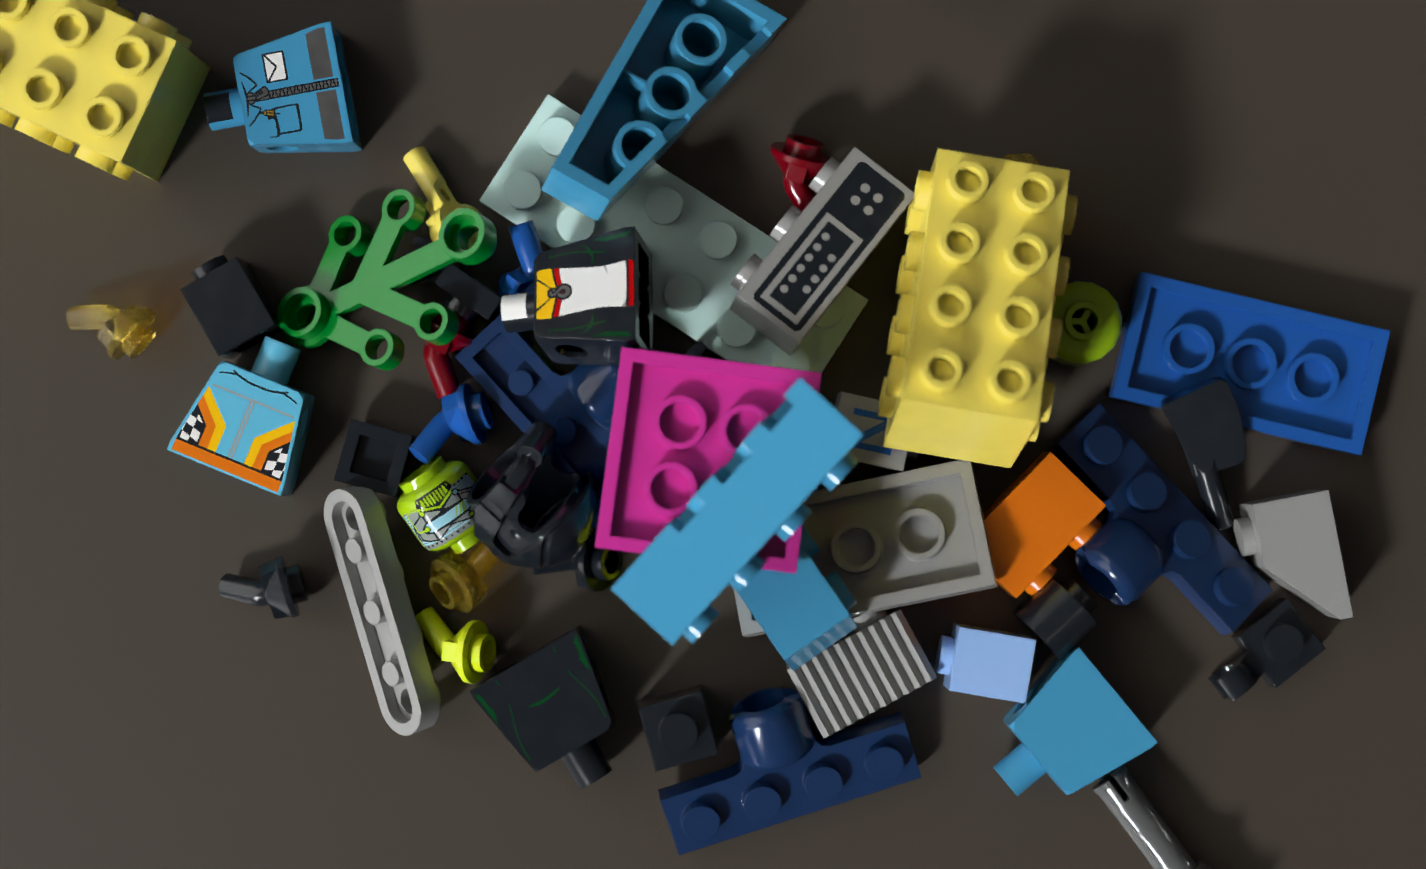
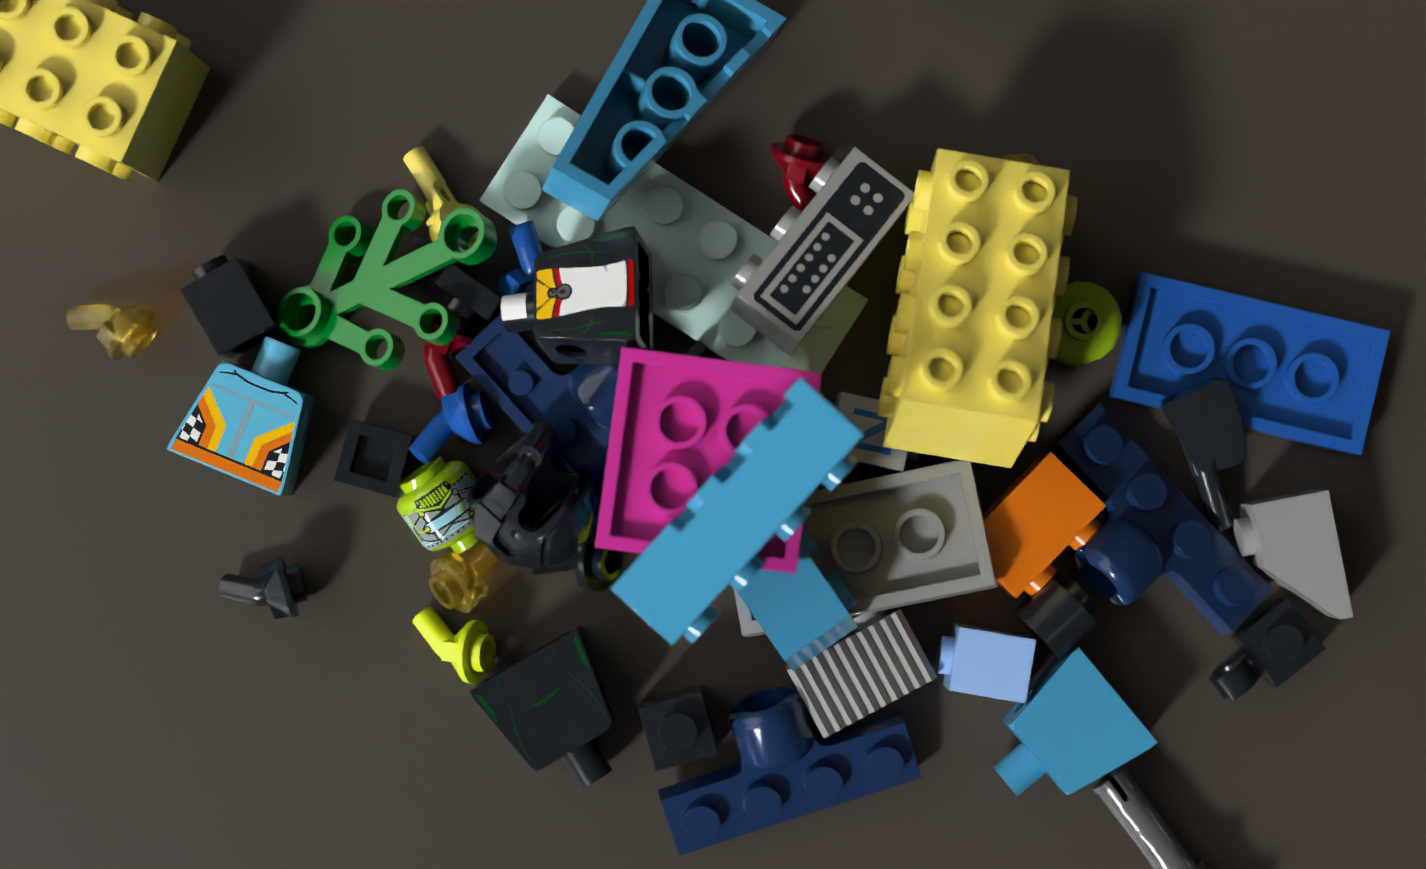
dark azure torso [204,21,362,153] -> none
light grey plate [324,485,441,736] -> none

